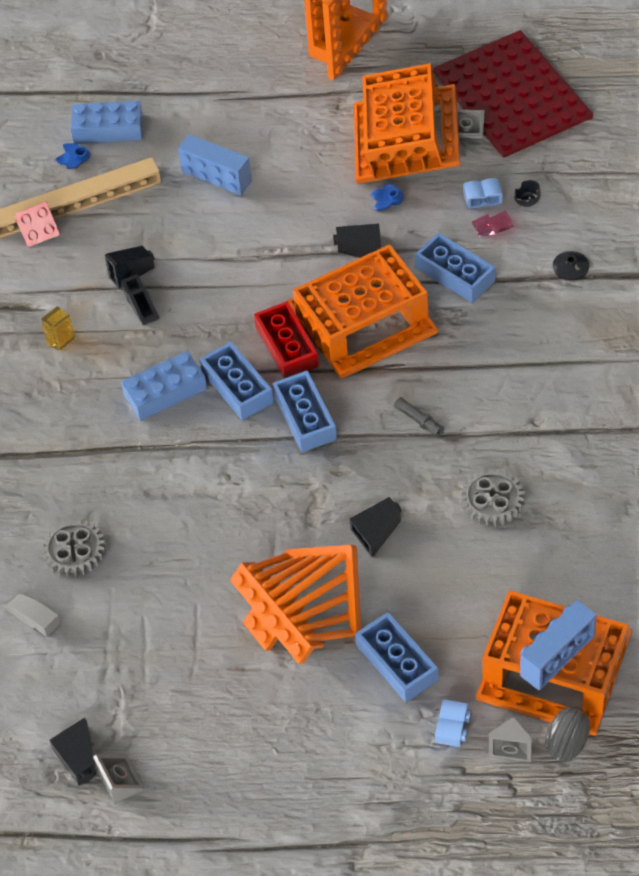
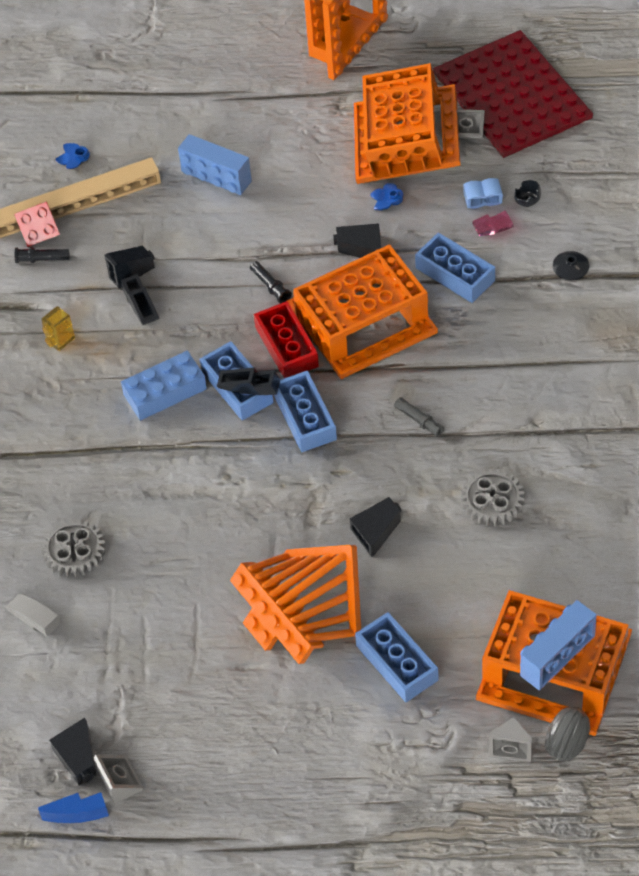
medium blue brick [71,101,143,144] -> none
light blue brick [435,699,471,747] -> none
none -> black pin [14,247,70,263]
none -> blue slope [38,792,109,823]
none -> black slope [217,367,281,395]
none -> black pin [250,261,292,304]

